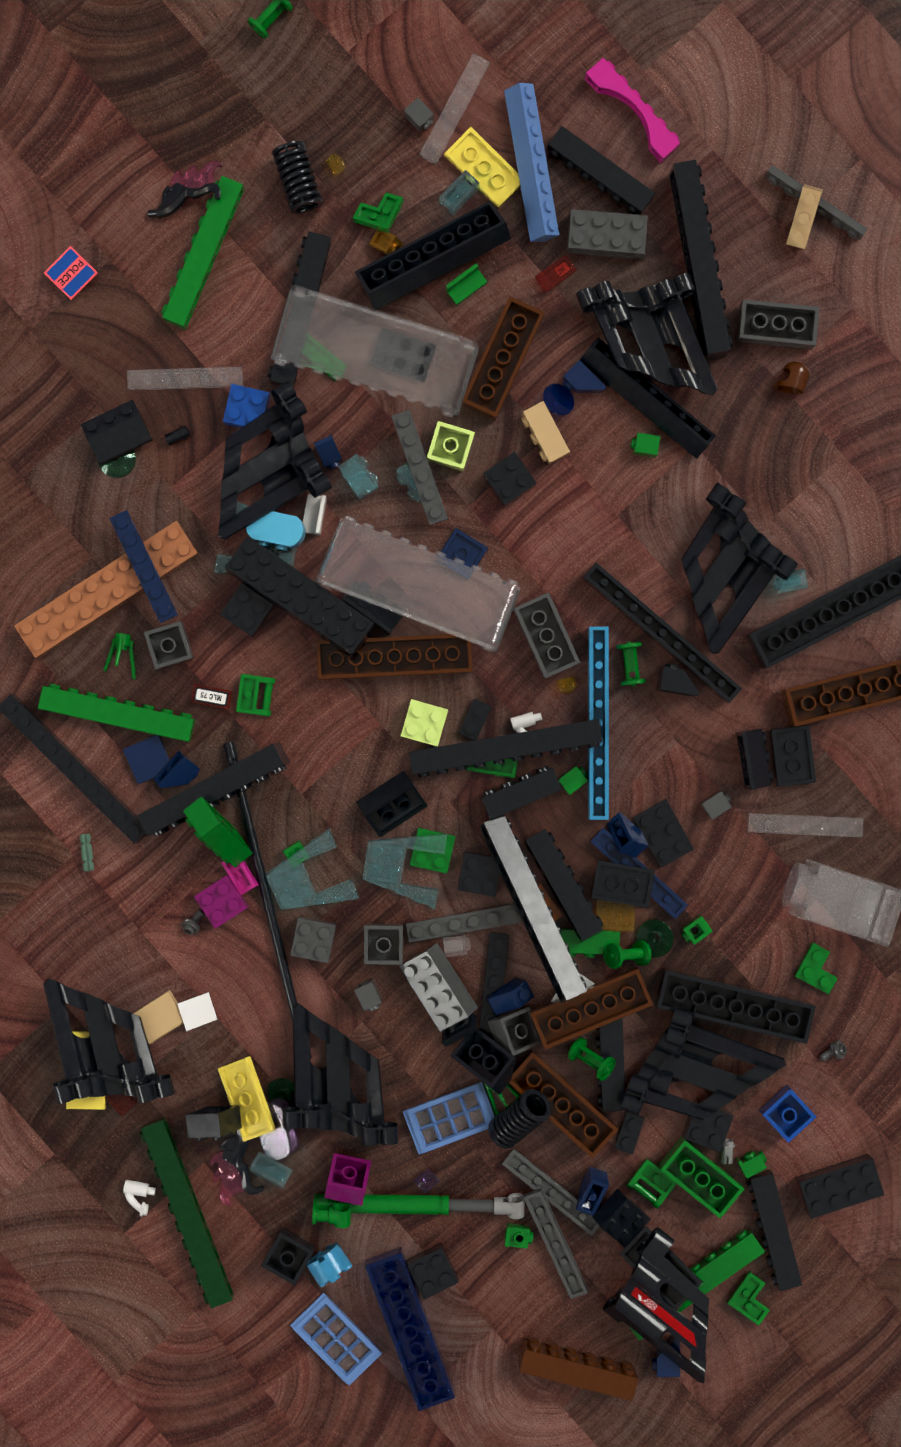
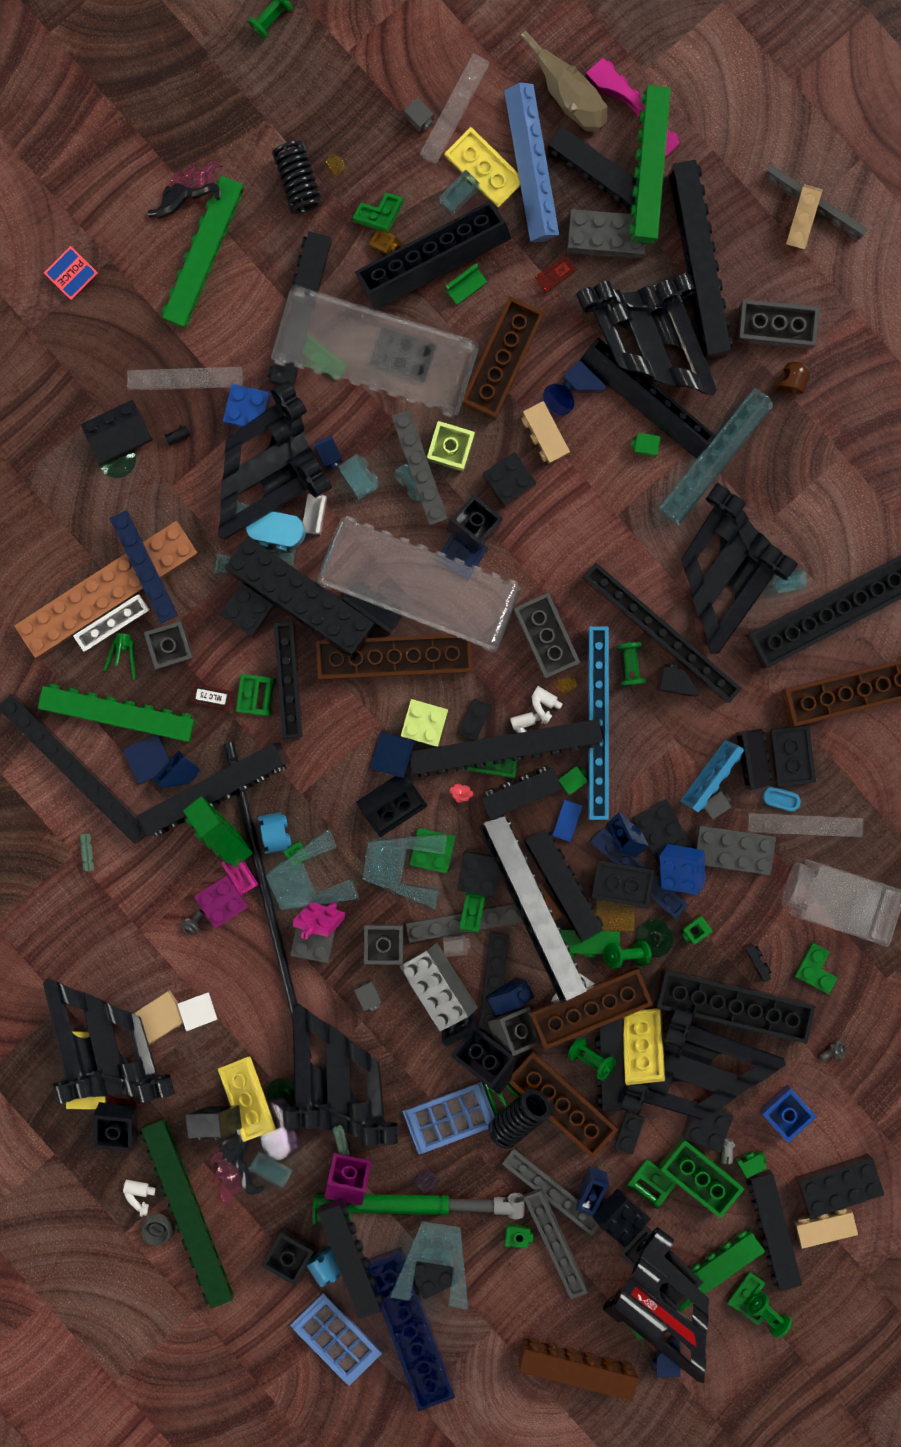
none -> white brick [73,594,151,652]
none -> black brick [93,1102,137,1152]
none -> dark grey hat [140,1213,174,1246]
none -> dark azure brick [257,812,292,854]
none -> black brick [274,621,303,739]
none -> dark pink plate [293,901,345,940]
none -> black brick [318,1198,384,1319]
none -> sand green axle [333,1125,350,1156]
none -> dark blue tile [371,732,415,778]
none -> clear light blue wing [391,1221,468,1310]
none -> black brick [446,495,503,553]
none -> coral plant [449,784,473,803]
none -> green plate [459,892,486,934]
none -> dark tan piece [520,30,607,132]
none -> white plant [531,686,563,725]
none -> blue tile [552,800,583,842]
none -> light yellow tile [623,1008,665,1085]
none -> green brick [629,85,671,244]
none -> clear light blue brick [659,388,773,526]
none -> blue brick [660,844,705,895]
none -> dark azure plate [680,740,744,812]
none -> dark grey brick [694,825,776,875]
none -> black plate [744,943,772,982]
none -> green hose [747,1292,792,1338]
none -> dark azure tile [762,787,801,811]
none -> tan brick [793,1208,858,1249]

